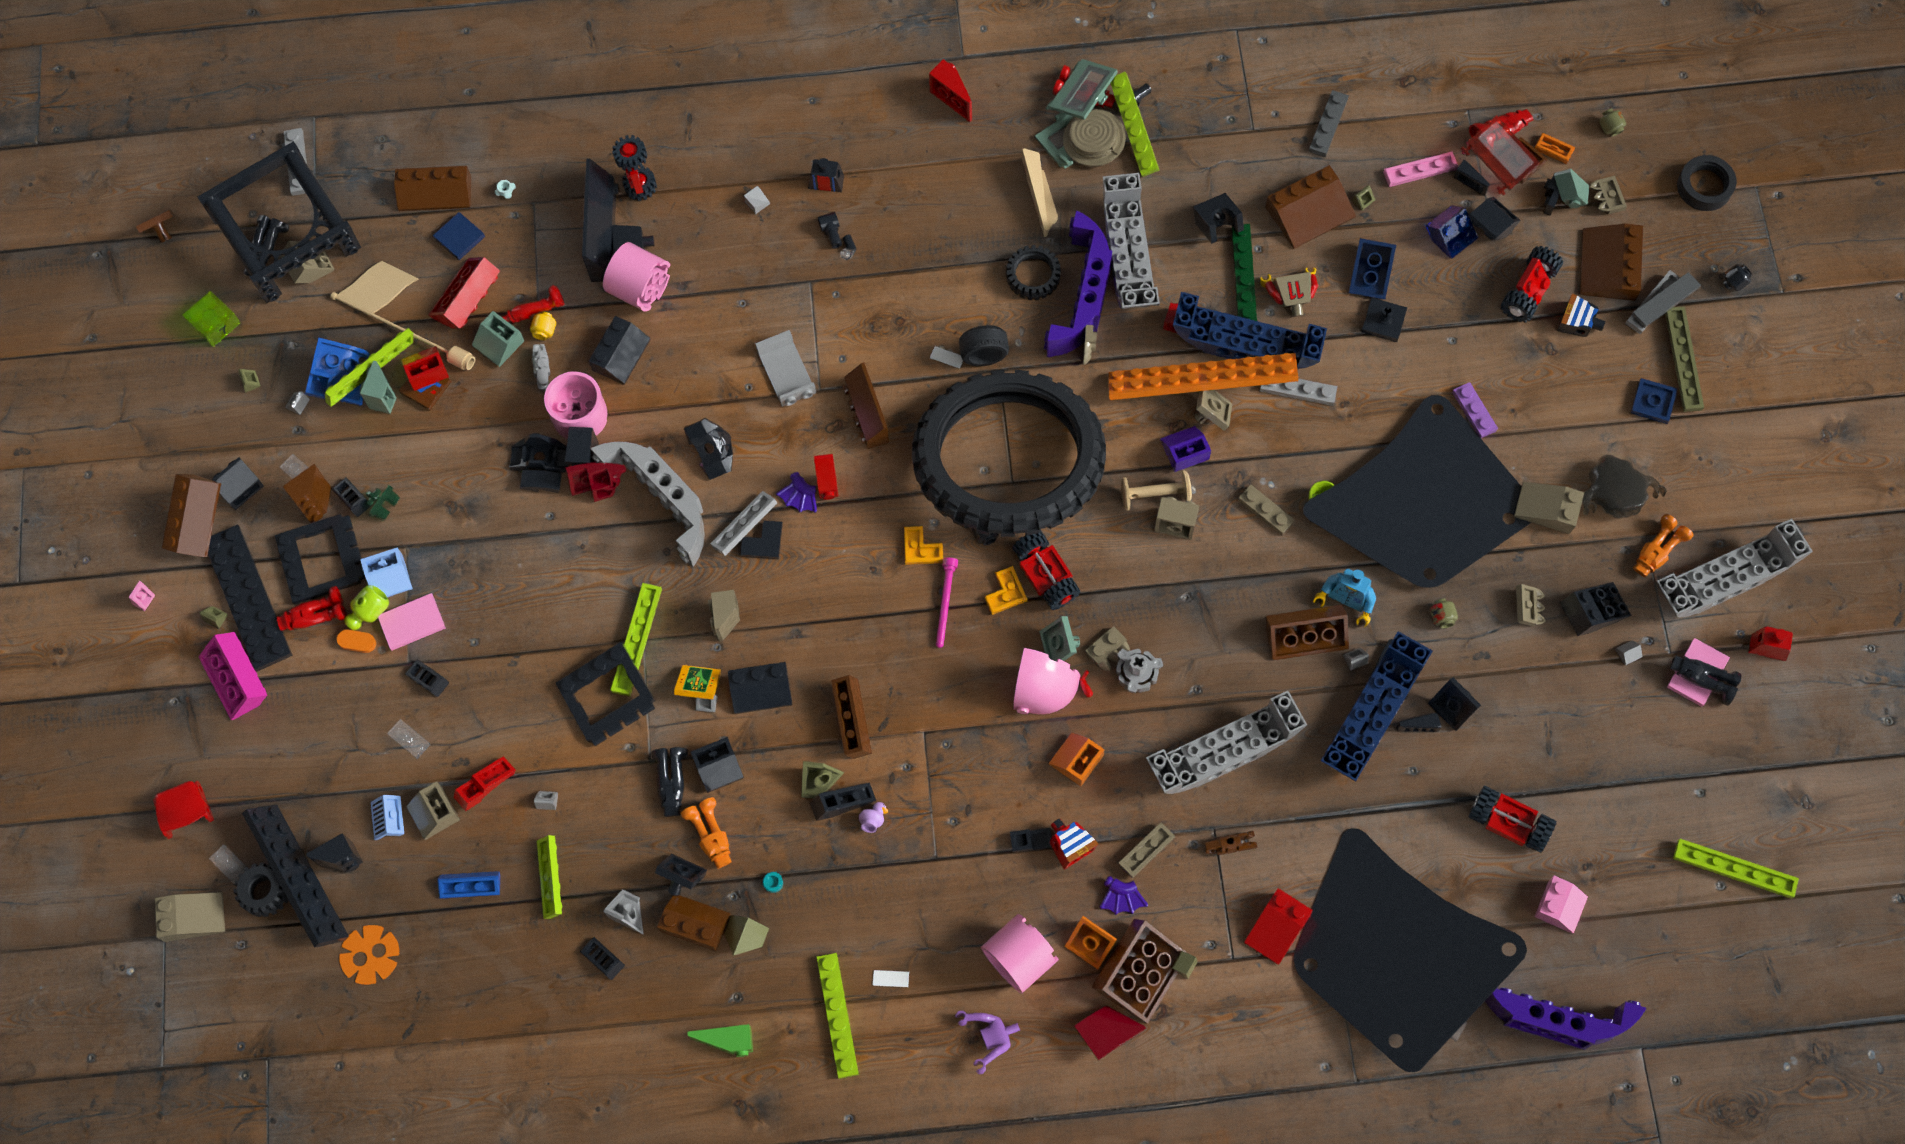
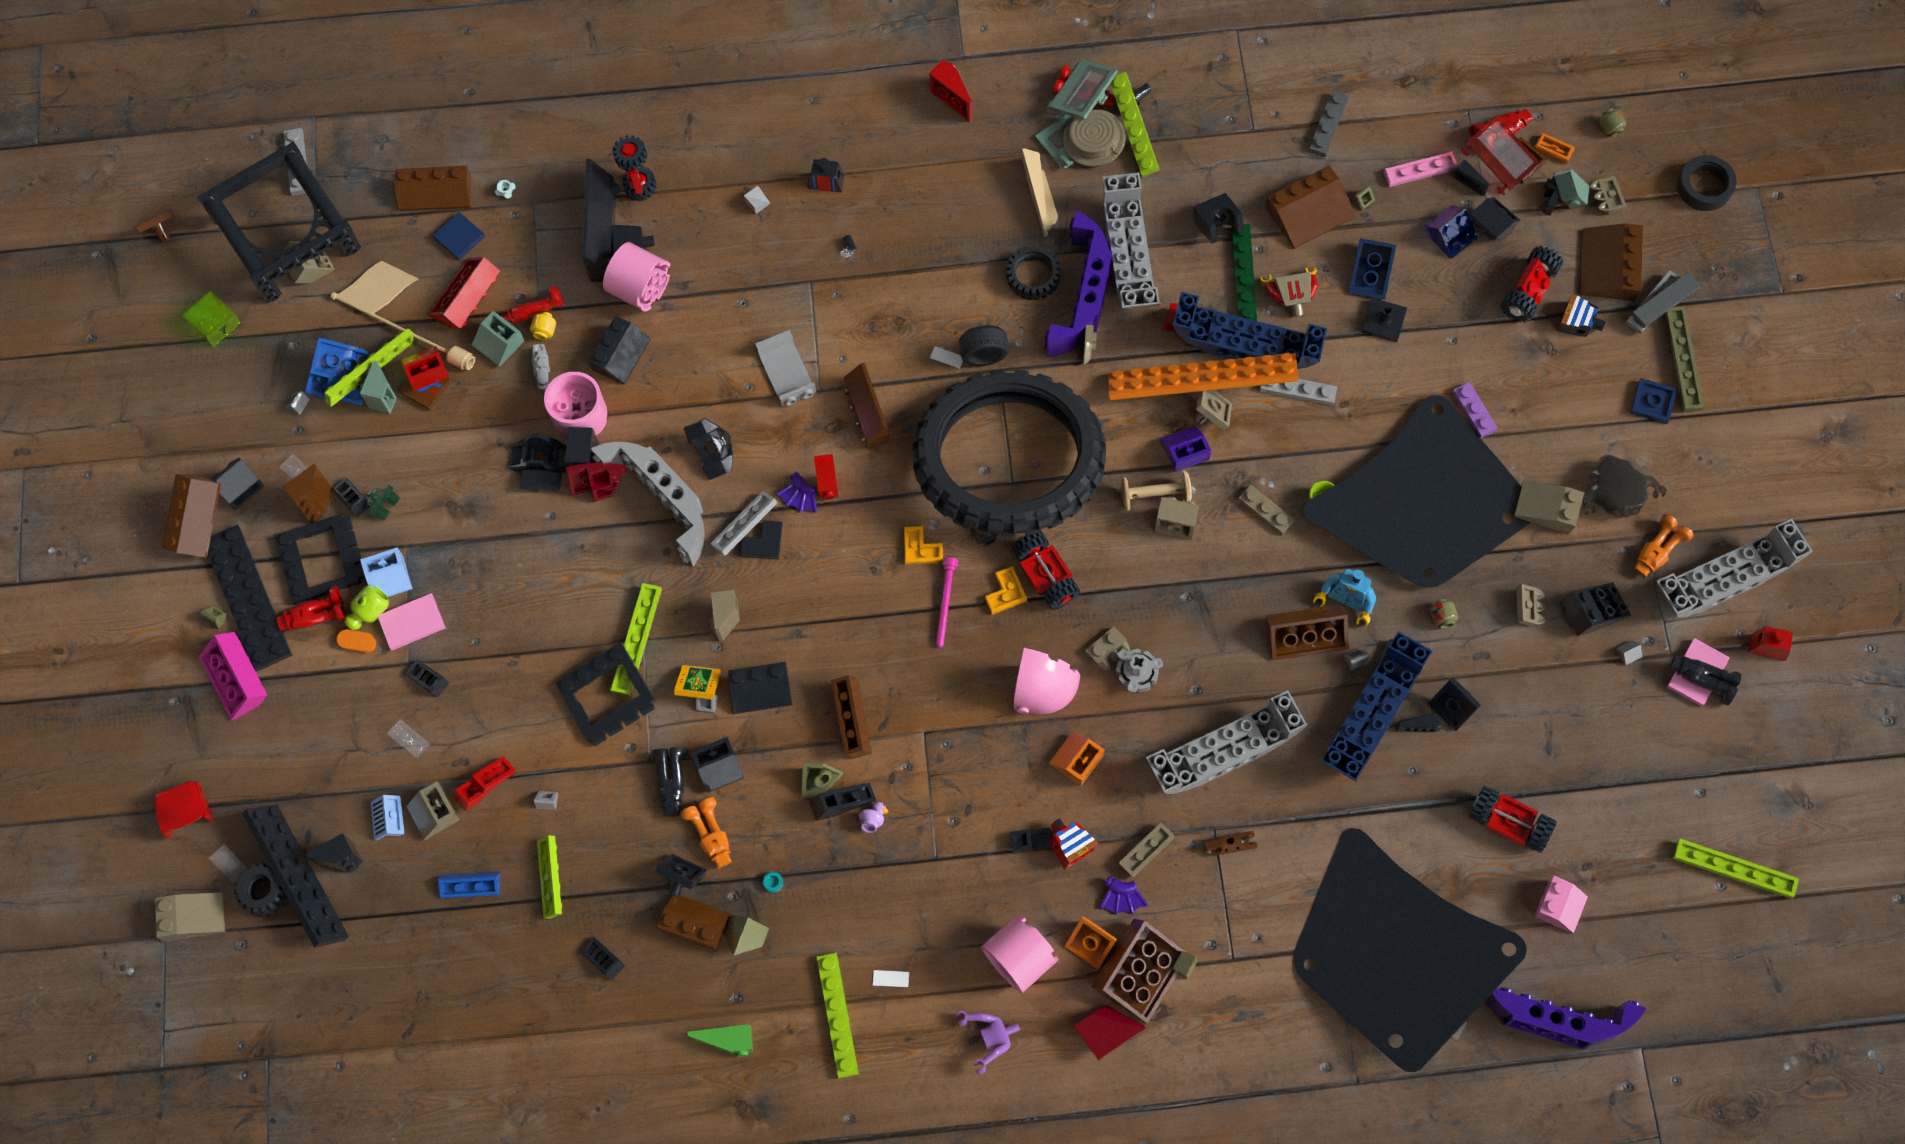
bright pink slope [129,581,155,611] -> none
olive slope [238,369,261,393] -> none
black piece [243,215,290,276] -> none
orange piece [339,925,399,985] -> none
light grey slope [604,889,644,935] -> none
black pin [817,211,842,249] -> none
sand green tile [1039,616,1080,662] -> none
red piece [1079,670,1093,698] -> none
red slope [1244,888,1313,966] -> none
black head [1723,264,1753,291] -> none

